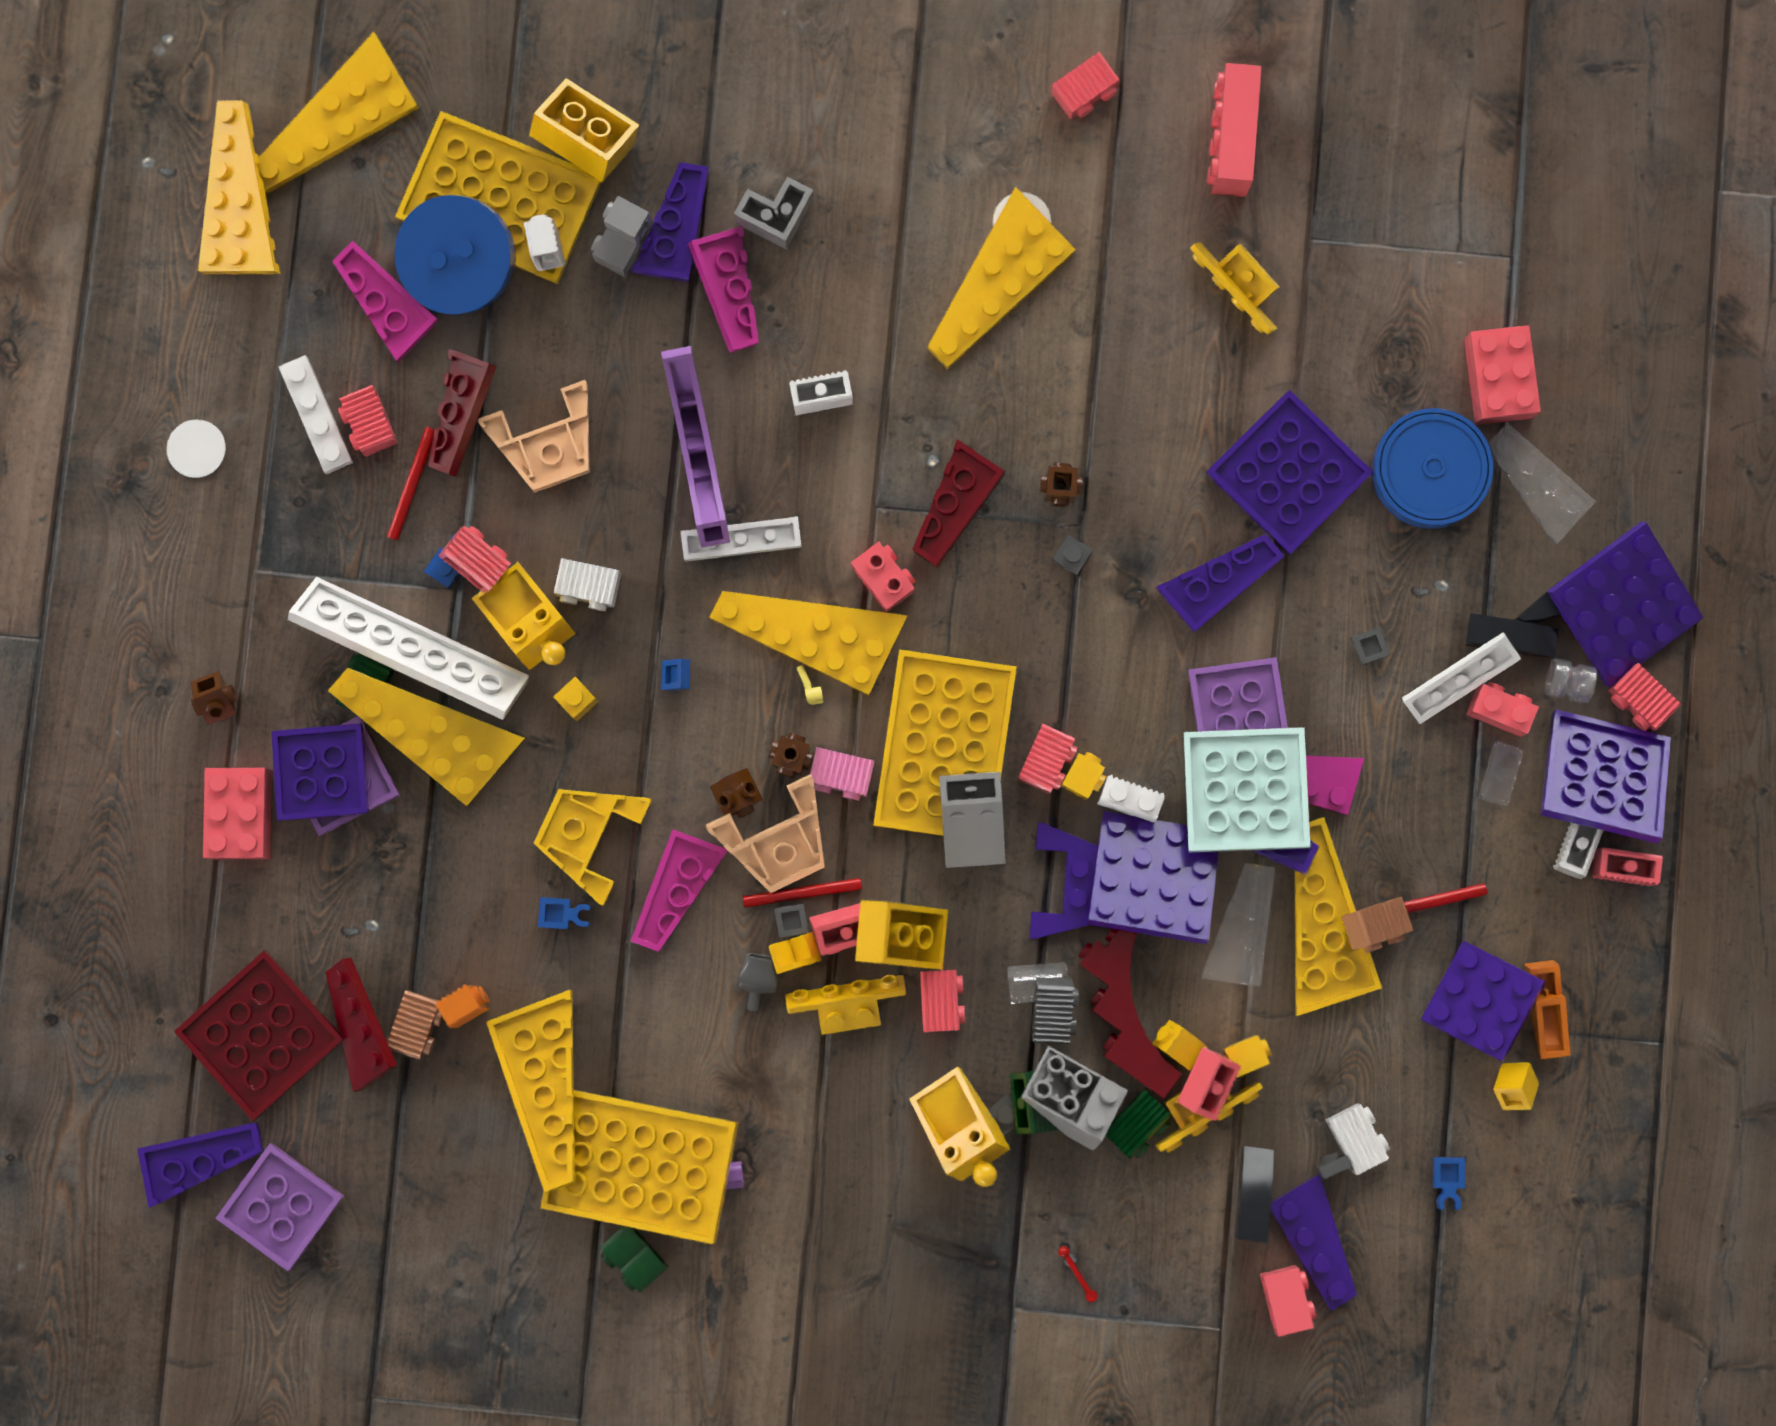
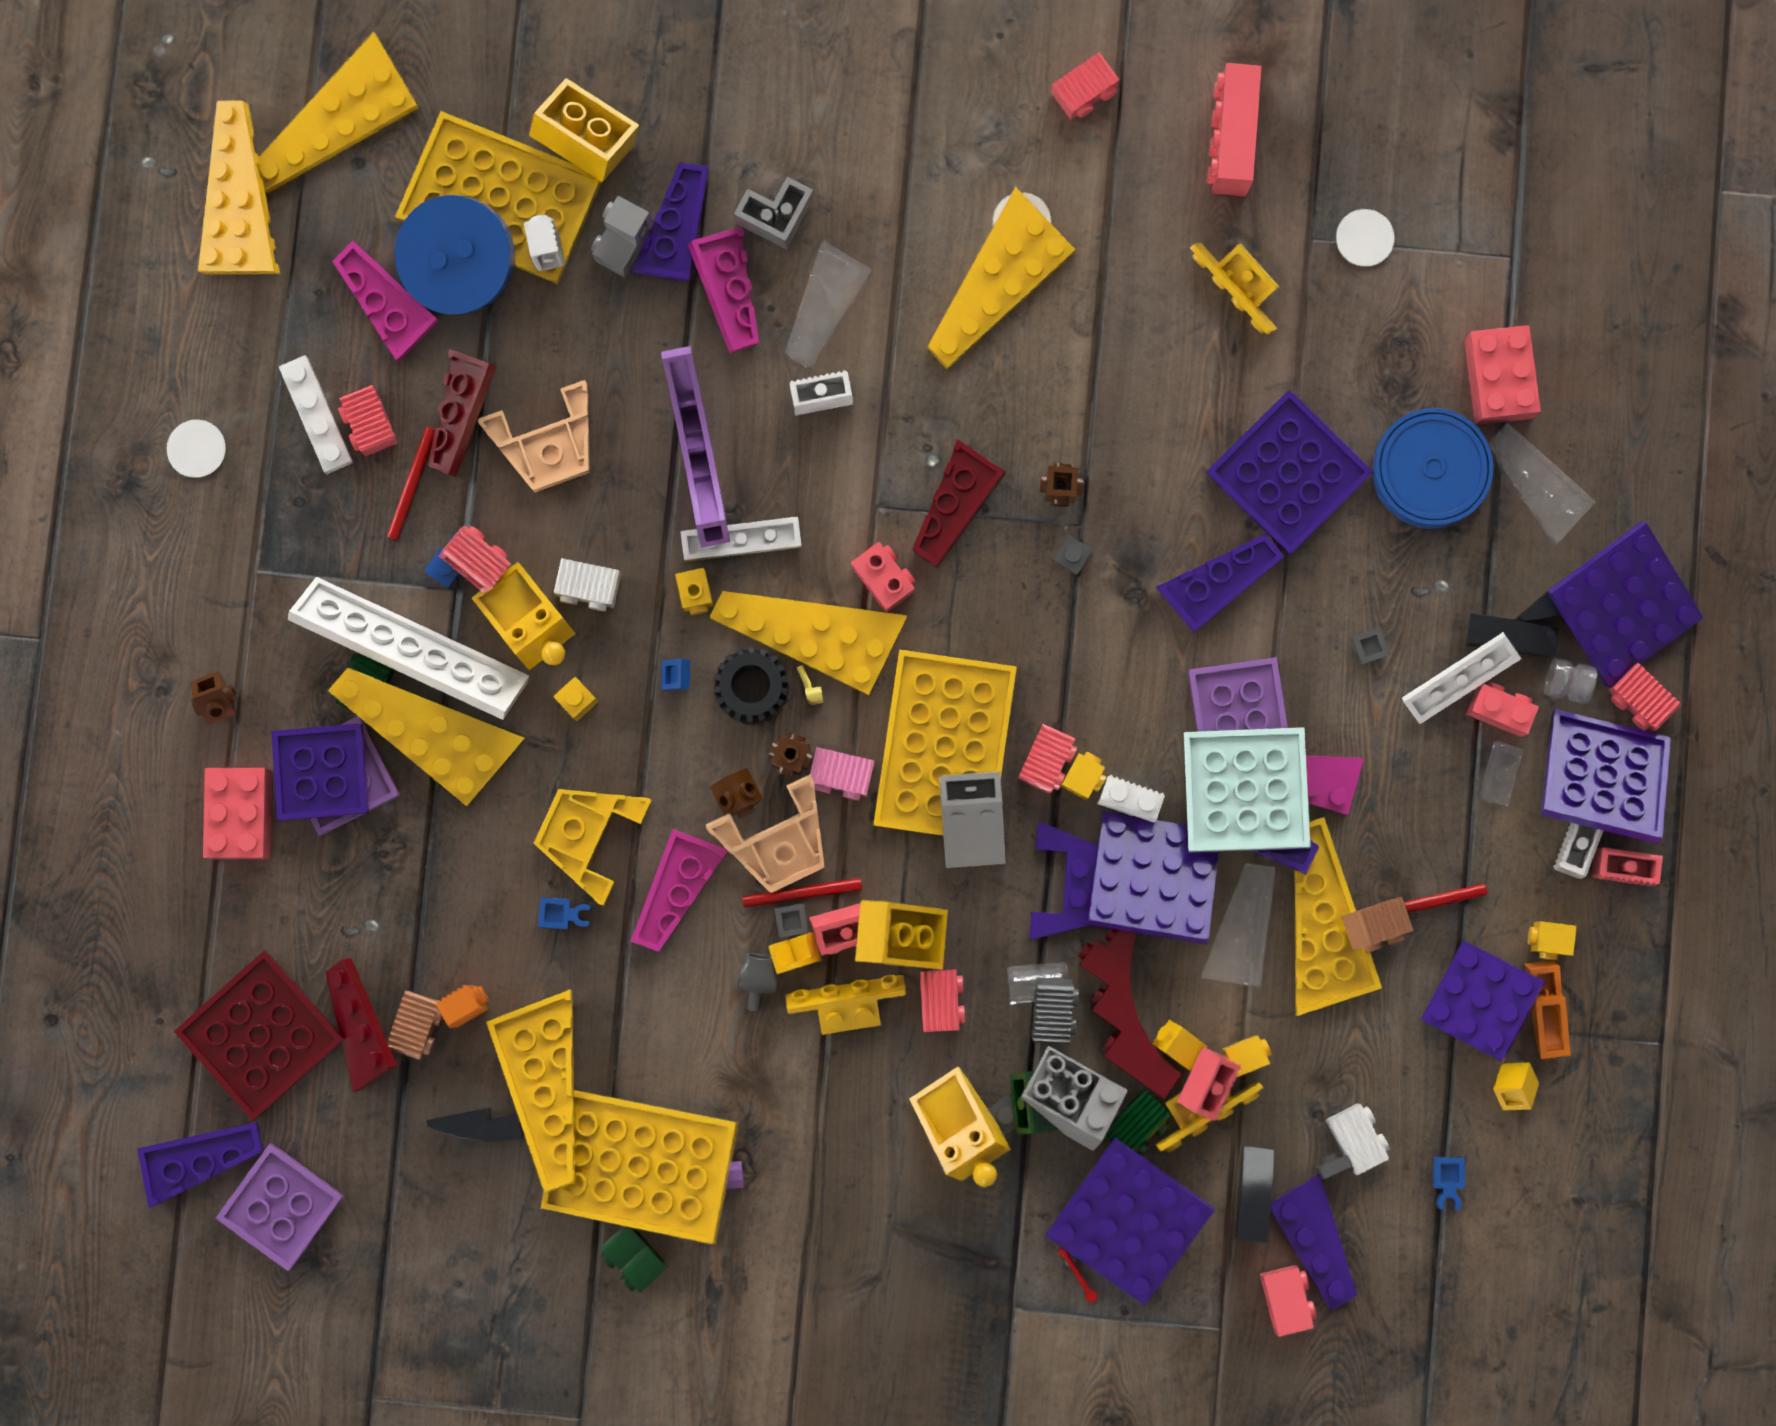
none -> black slope [426,1108,525,1141]
none -> yellow brick [675,568,713,615]
none -> black tyre [714,647,789,725]
none -> clear wing [785,240,872,369]
none -> dark purple plate [1045,1138,1215,1306]
none -> white piece [1336,209,1394,266]
none -> yellow brick [1528,921,1577,960]

